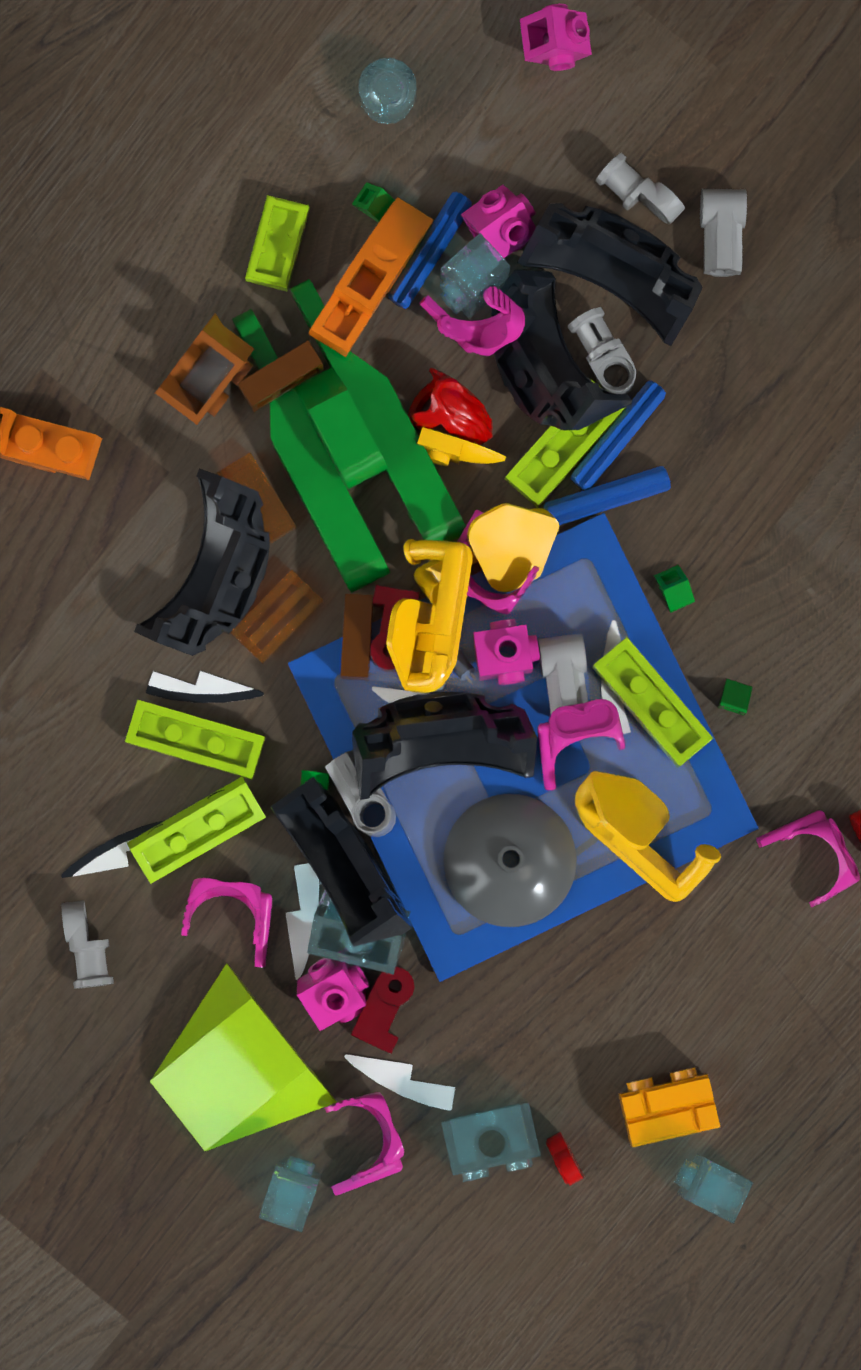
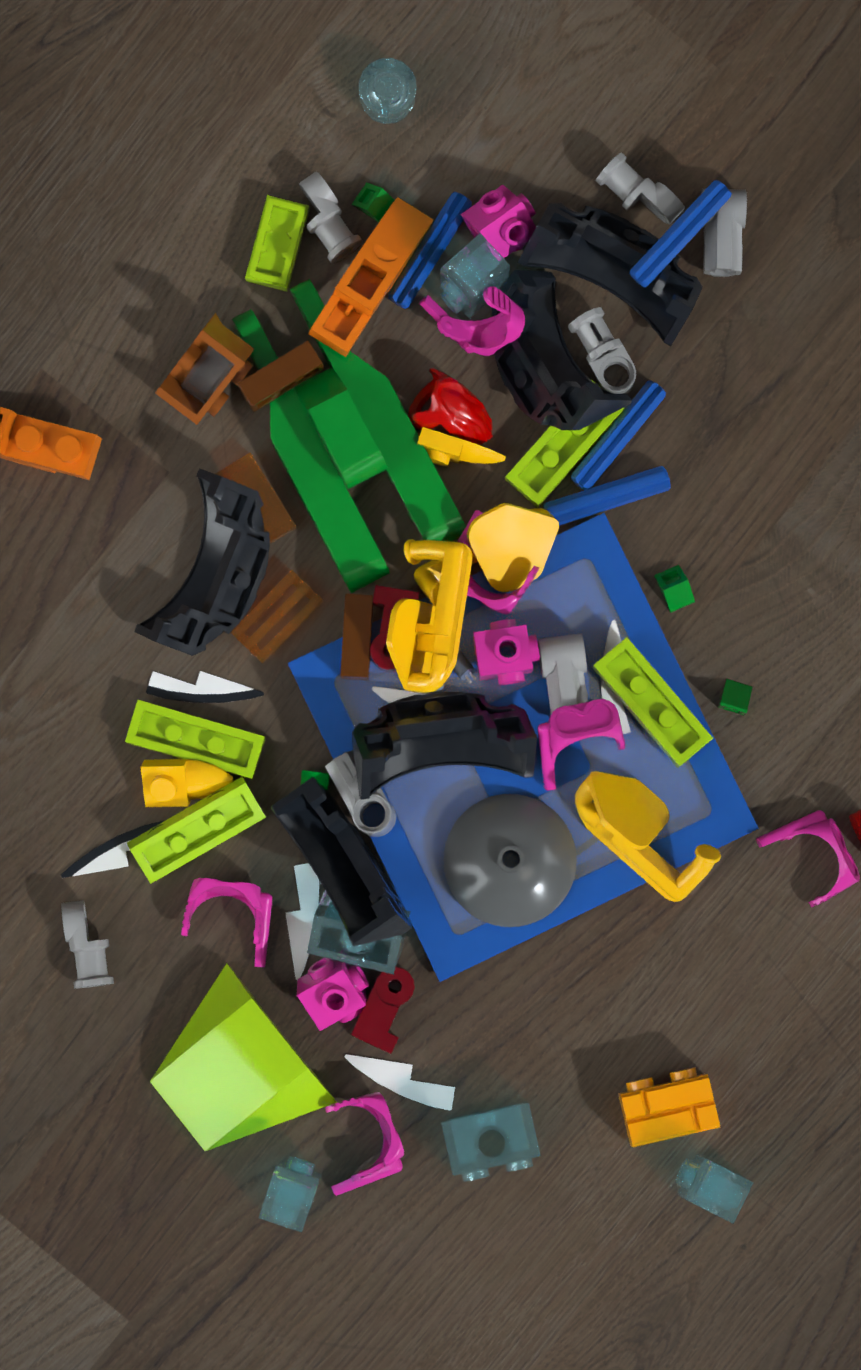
dark pink brick [520,4,592,71] -> none
red tile [546,1132,585,1186] -> none
none -> yellow plate [141,759,233,807]
none -> light grey connector [299,171,363,264]
none -> blue axle [629,180,732,287]

